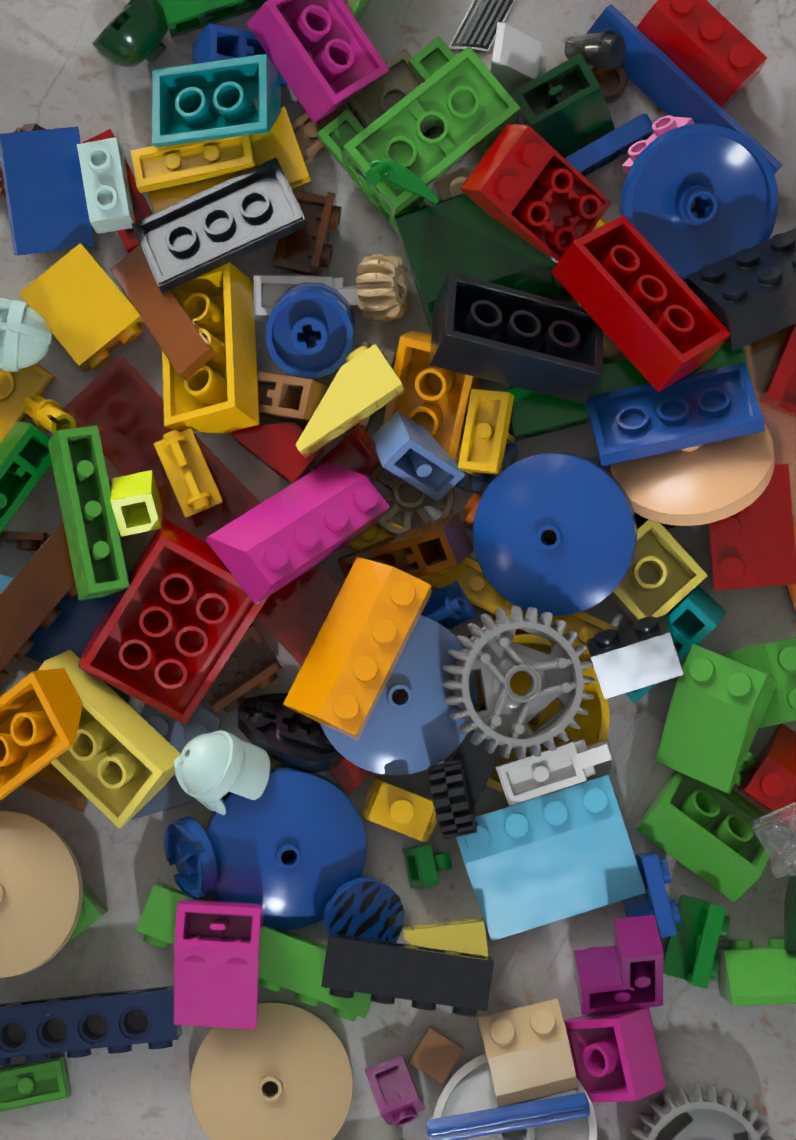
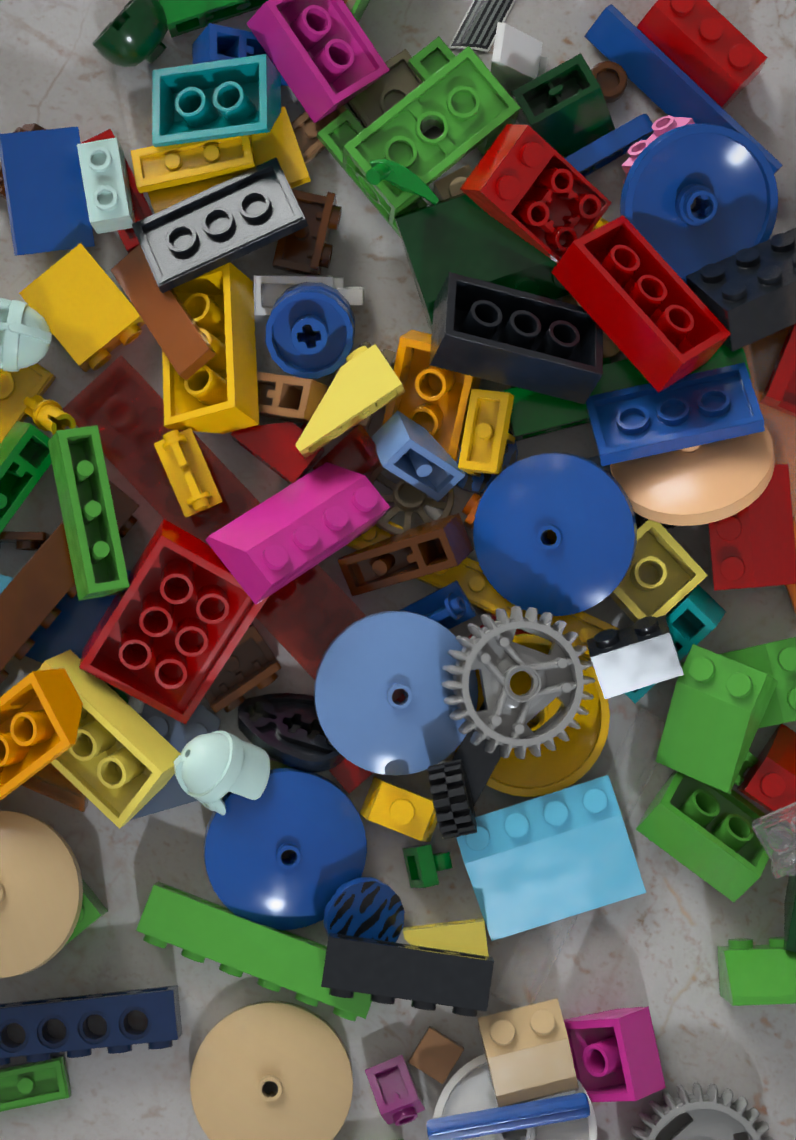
neon yellow brick [110,470,162,537] -> none
blue tile [164,816,217,899] -> none
dark pink slope [174,899,264,1030] -> none
light orange slope [283,557,431,741] -> none
tan gear [355,253,411,322] -> none
white hinge [496,738,613,805] -> none
clear smoke cone [565,30,626,71] -> none
magenta brick [574,915,663,1015] -> none
blue bracket [622,851,681,938] -> none
green bracket [663,895,730,989] -> none

